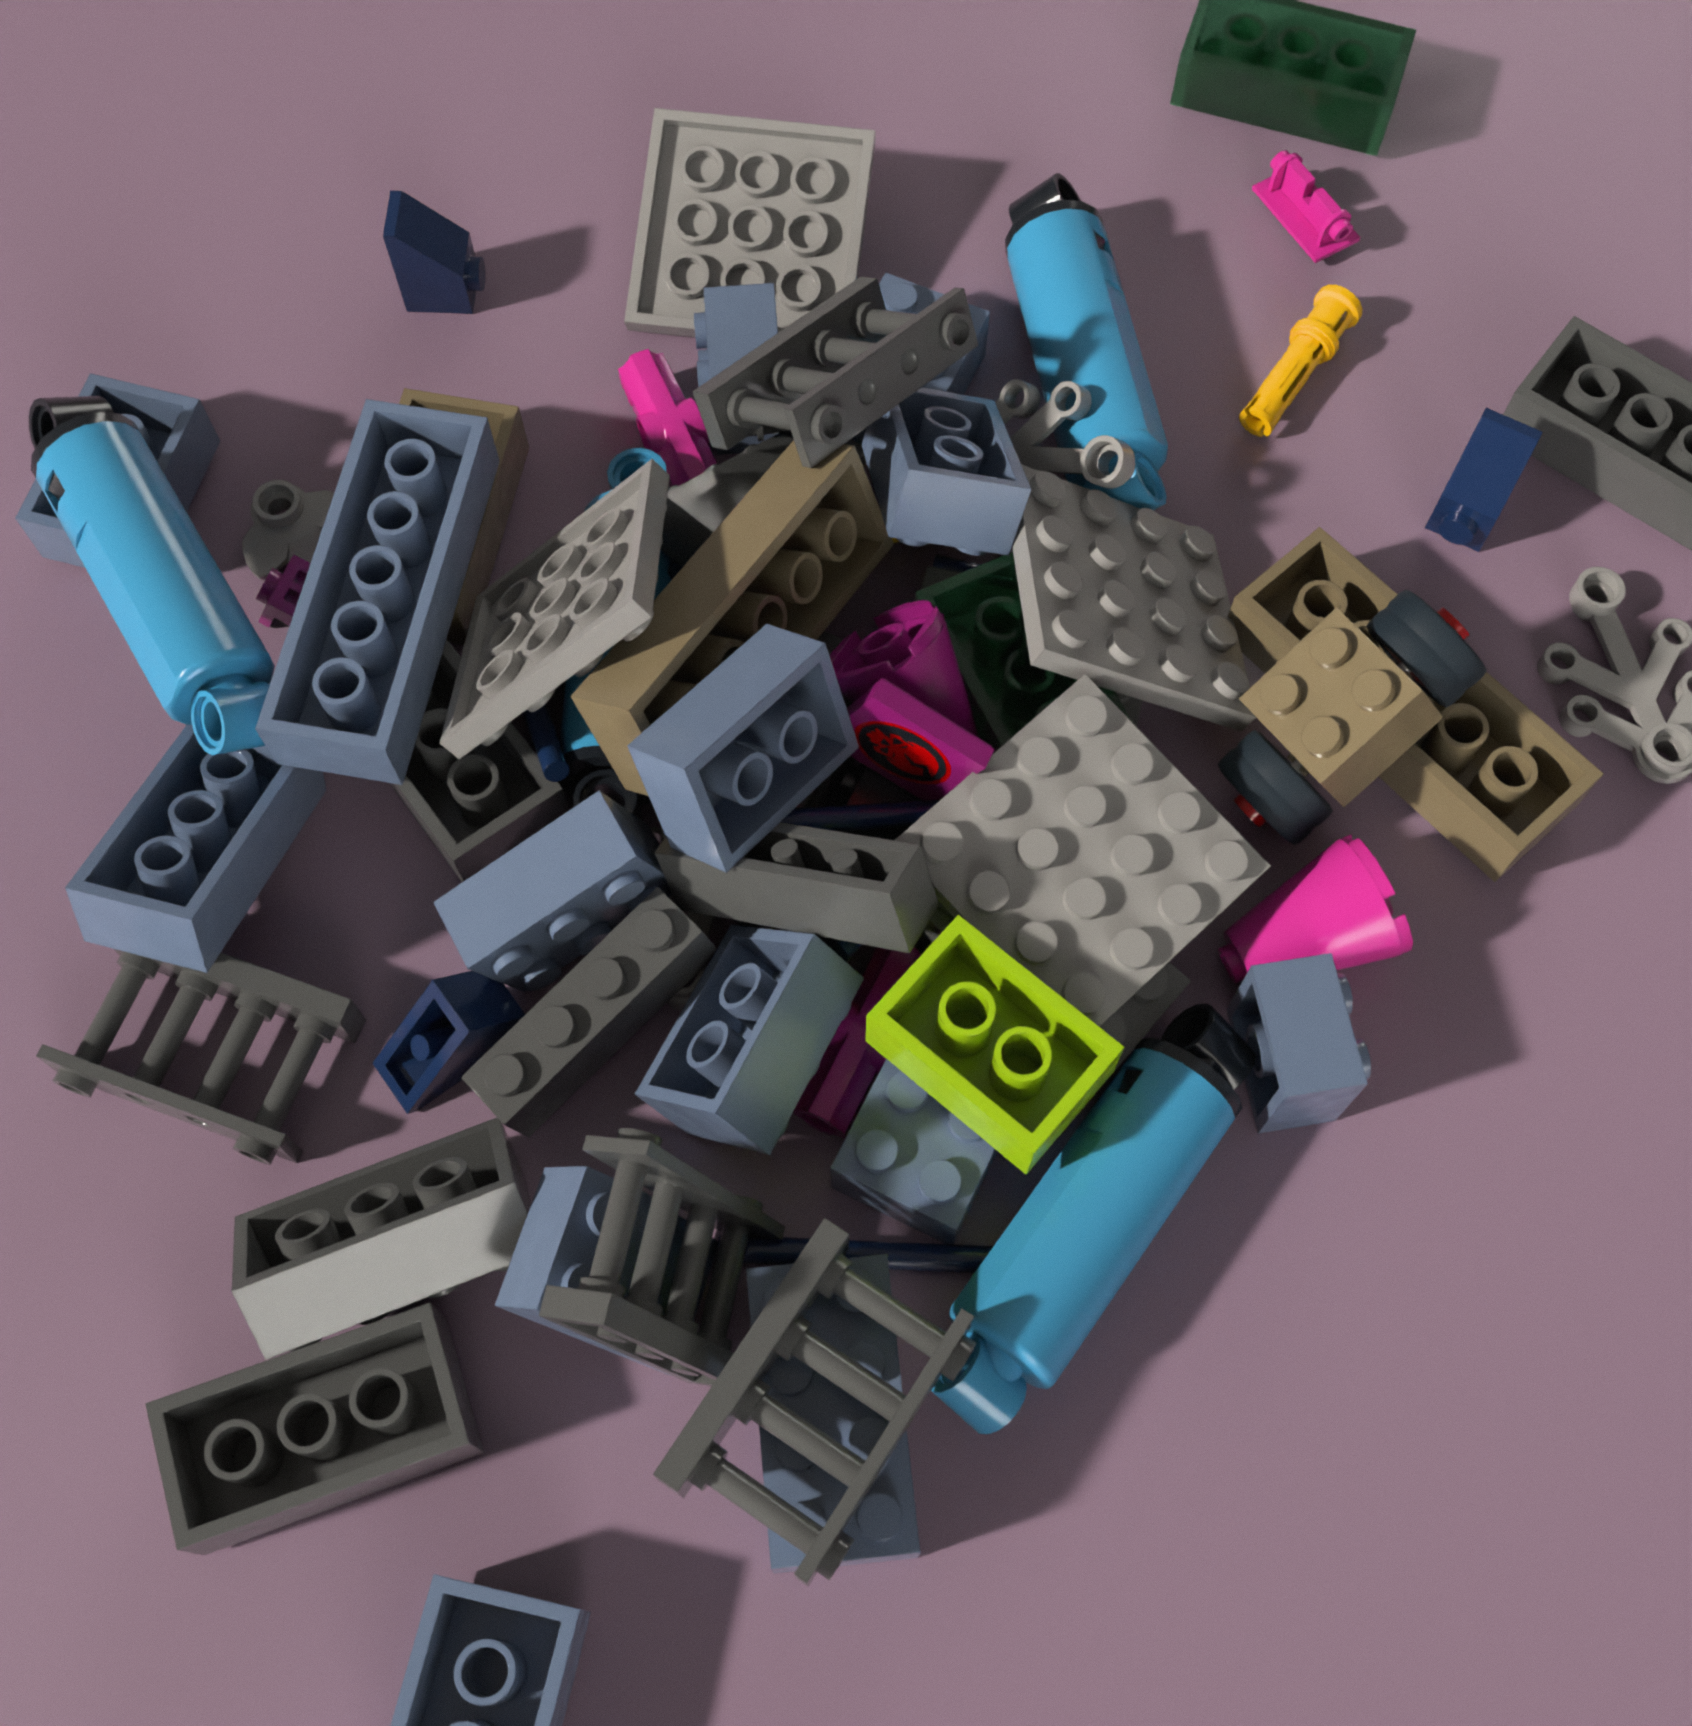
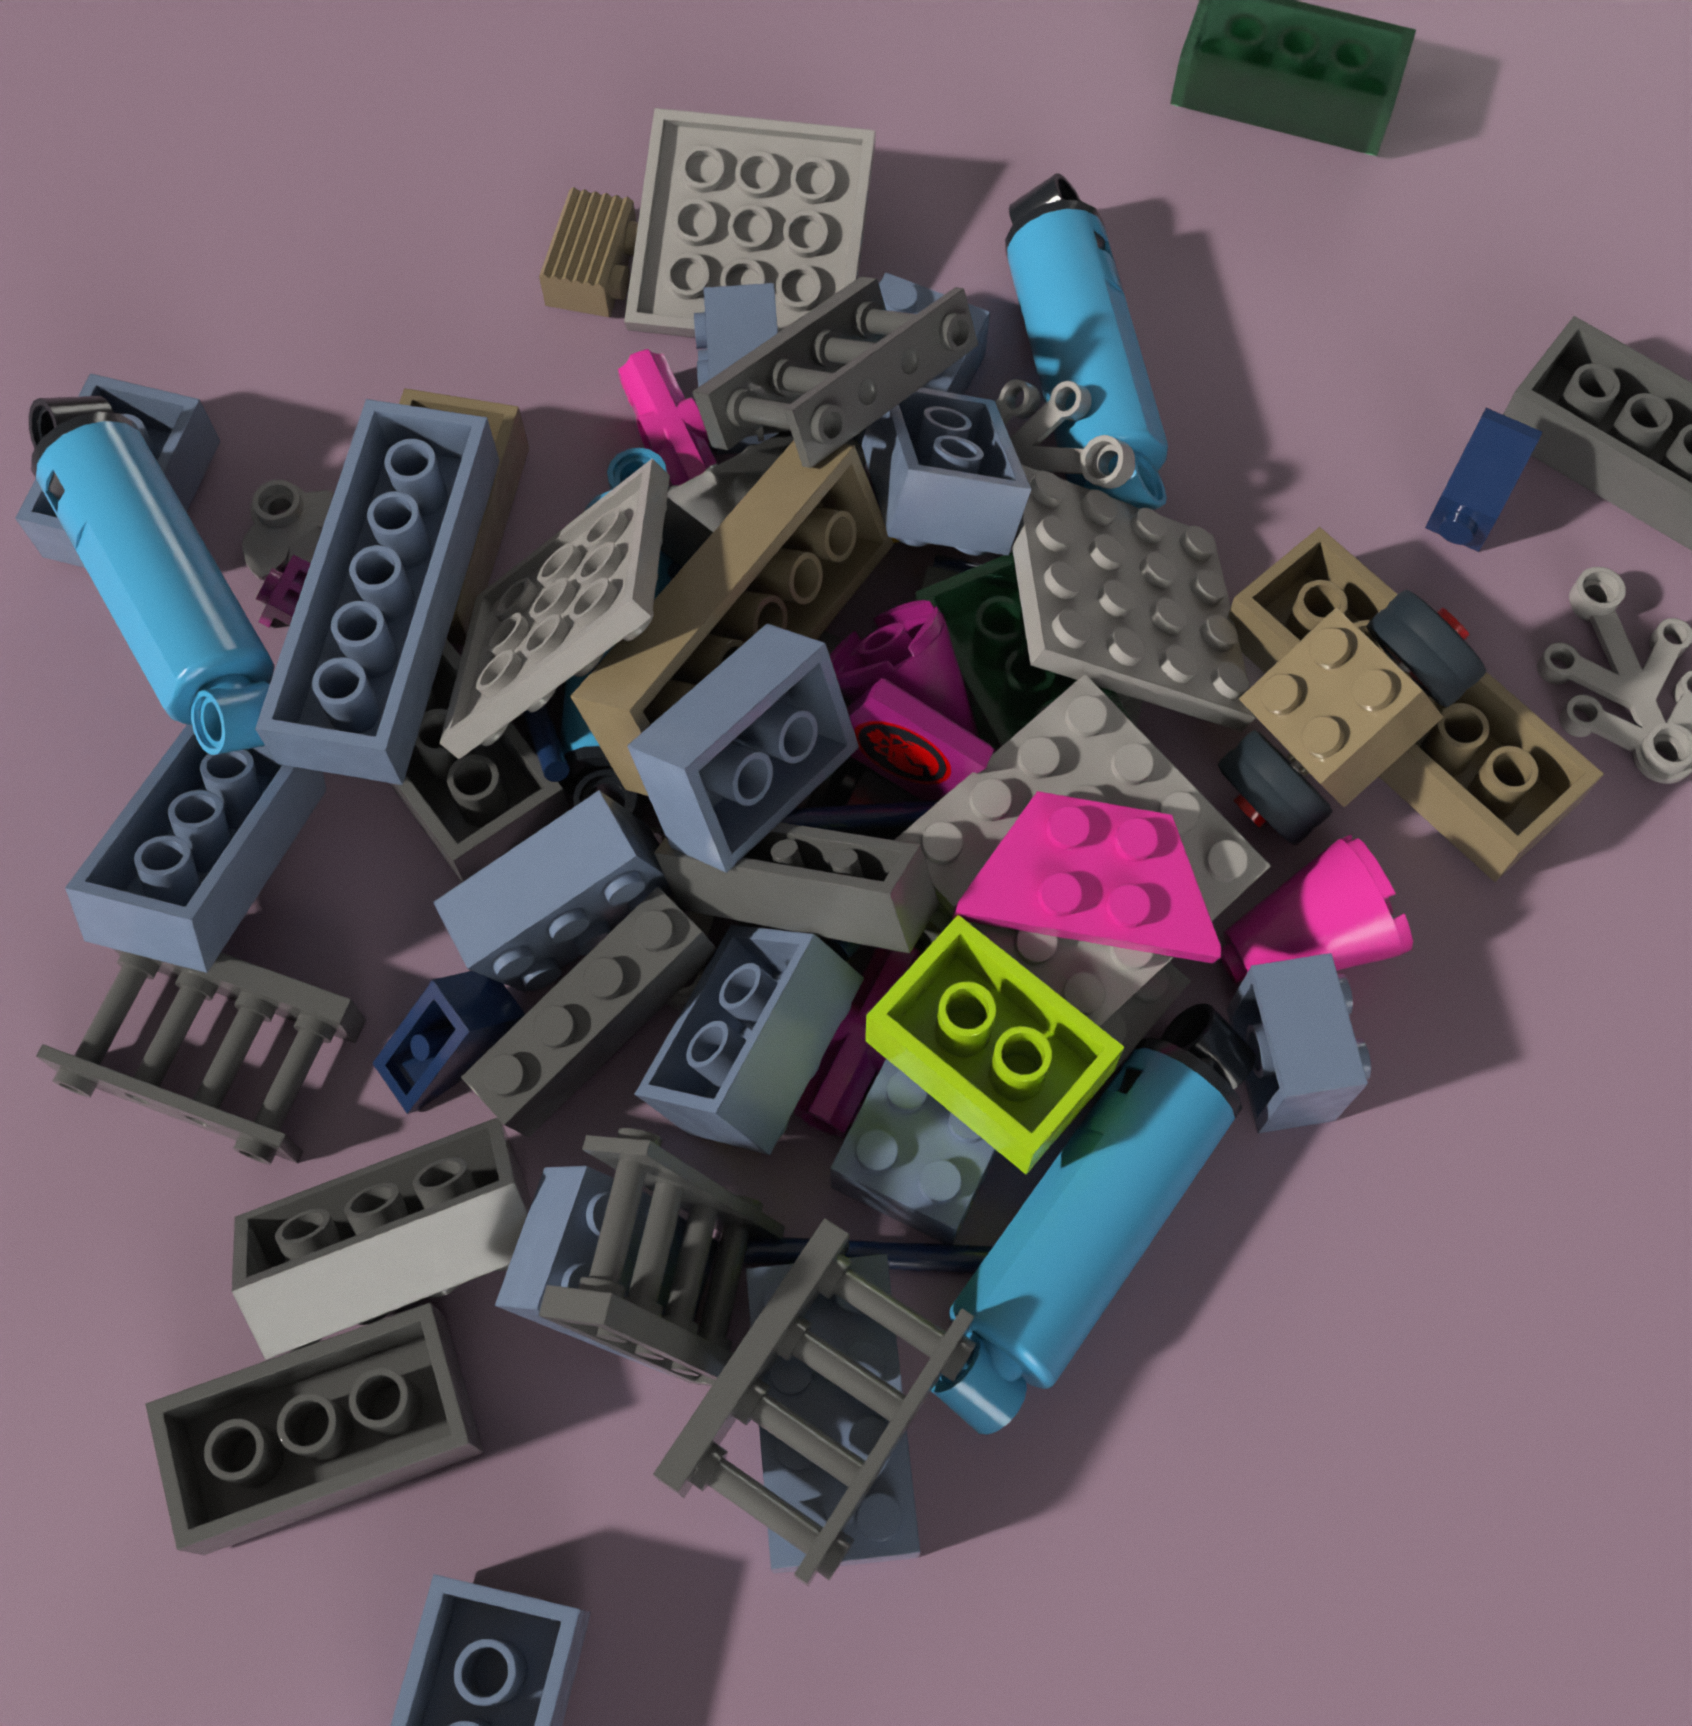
dark blue slope [383,190,486,314] -> none
yellow pin [1239,285,1363,437] -> none
dark pink hinge [1252,150,1361,263] -> none
none -> dark tan brick [539,187,638,317]
none -> dark pink wing [952,791,1221,964]

